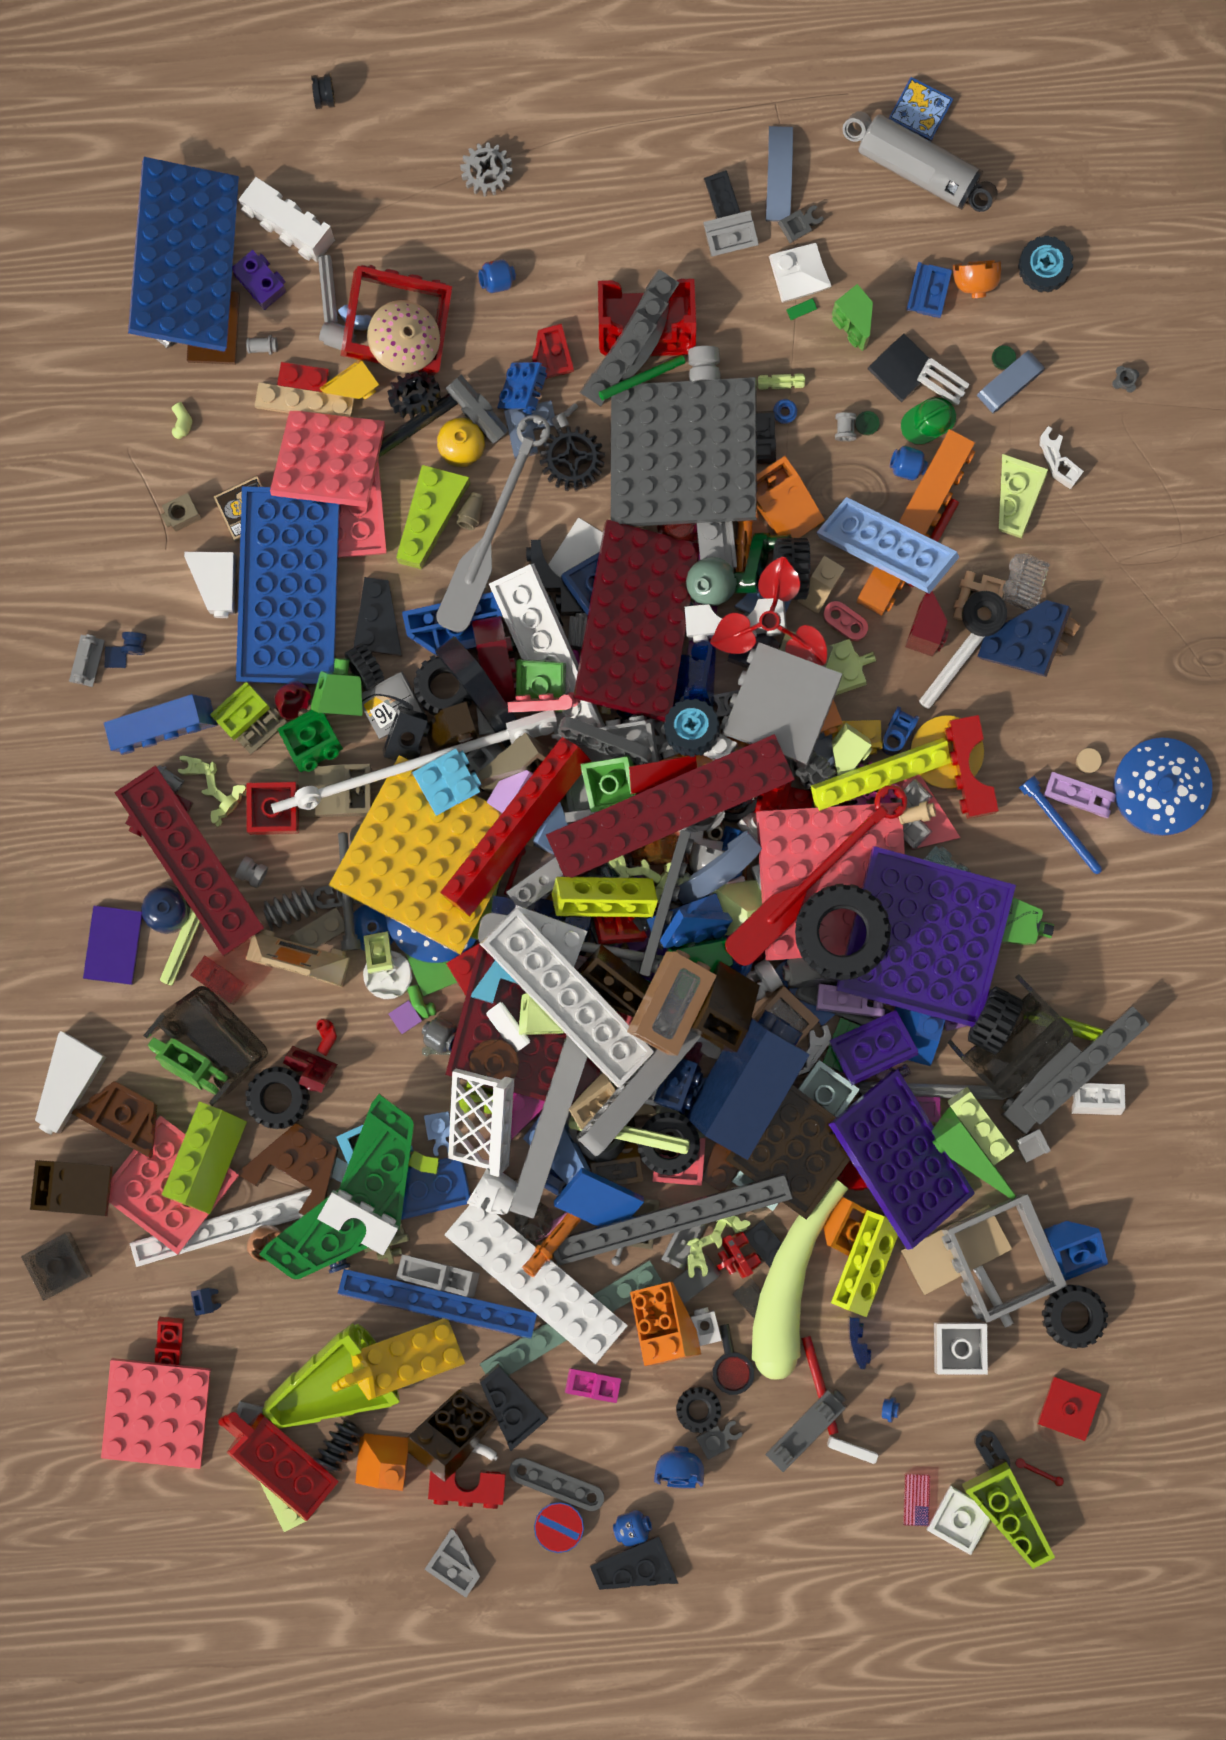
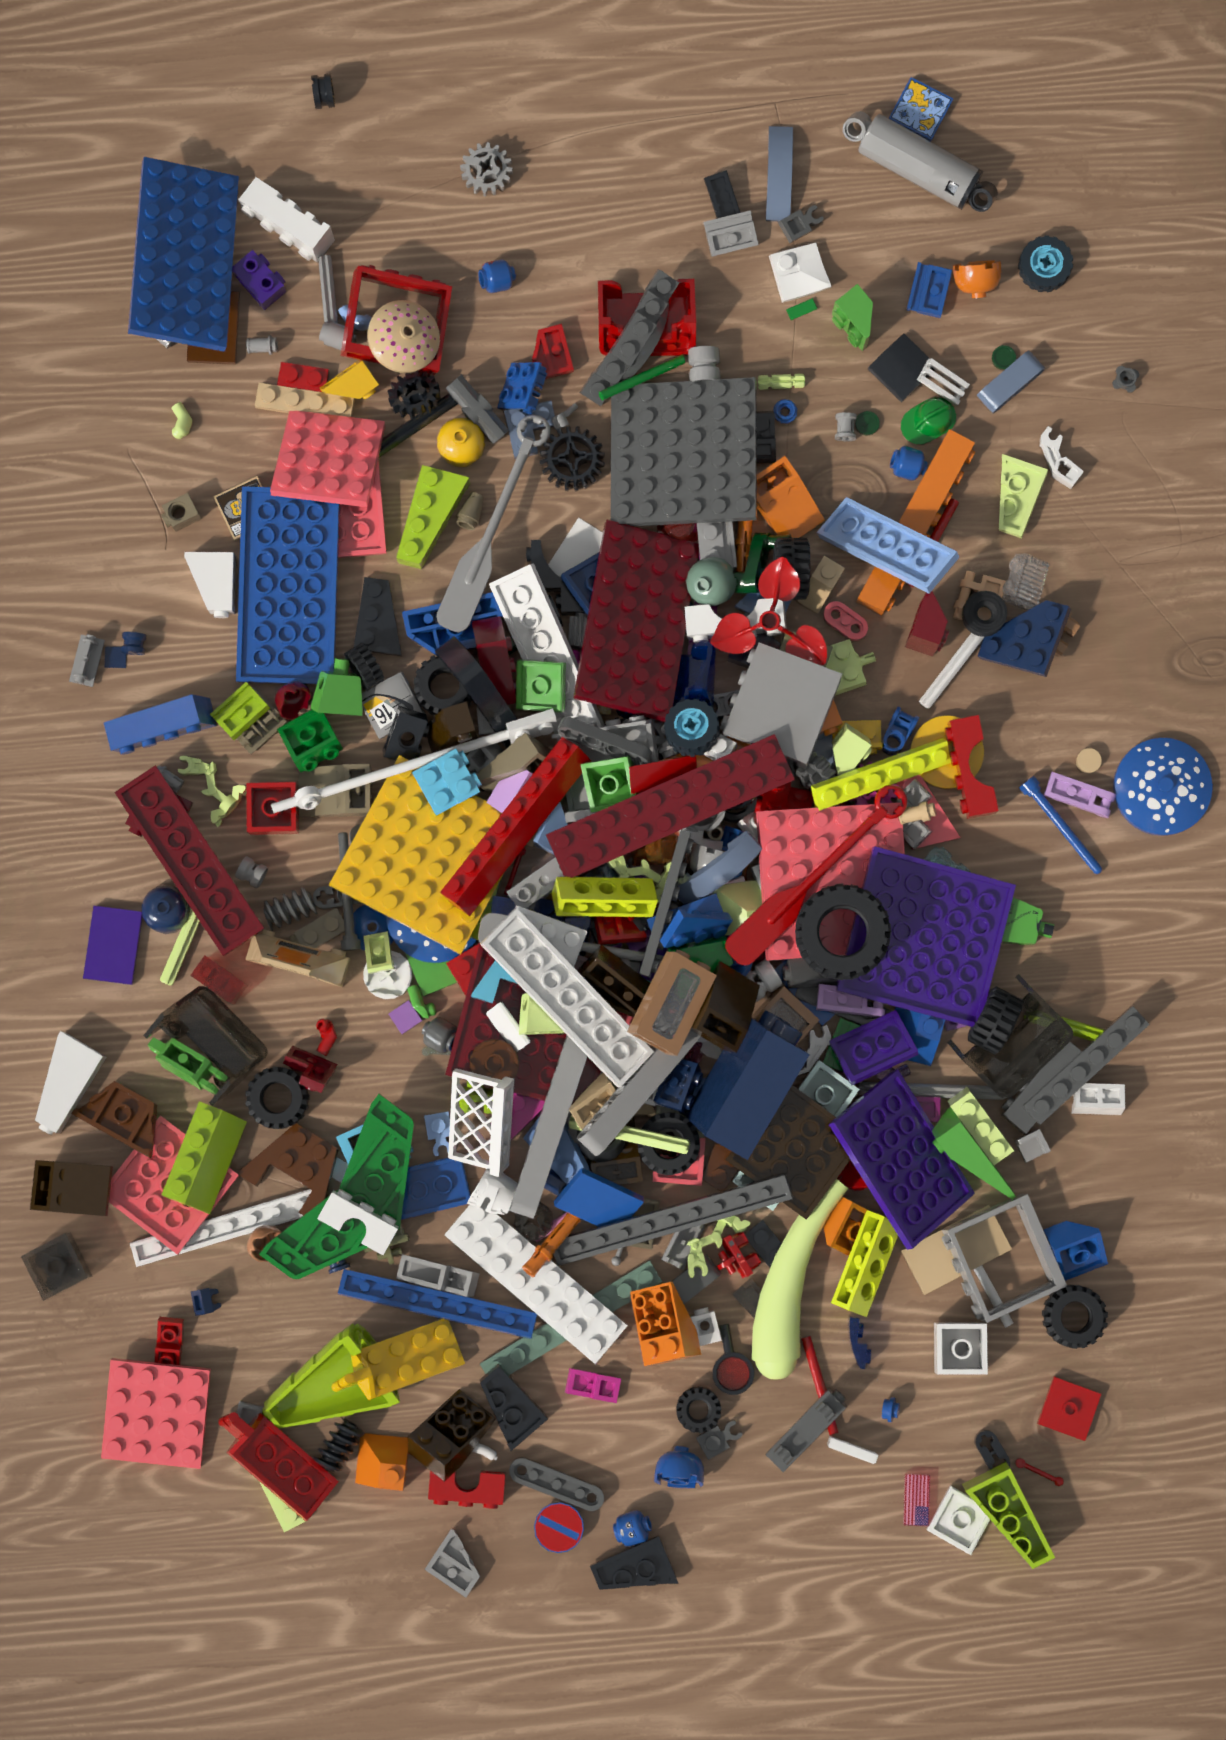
lime piece [409,1151,439,1174] -> none
coral plate [508,692,581,712] -> none

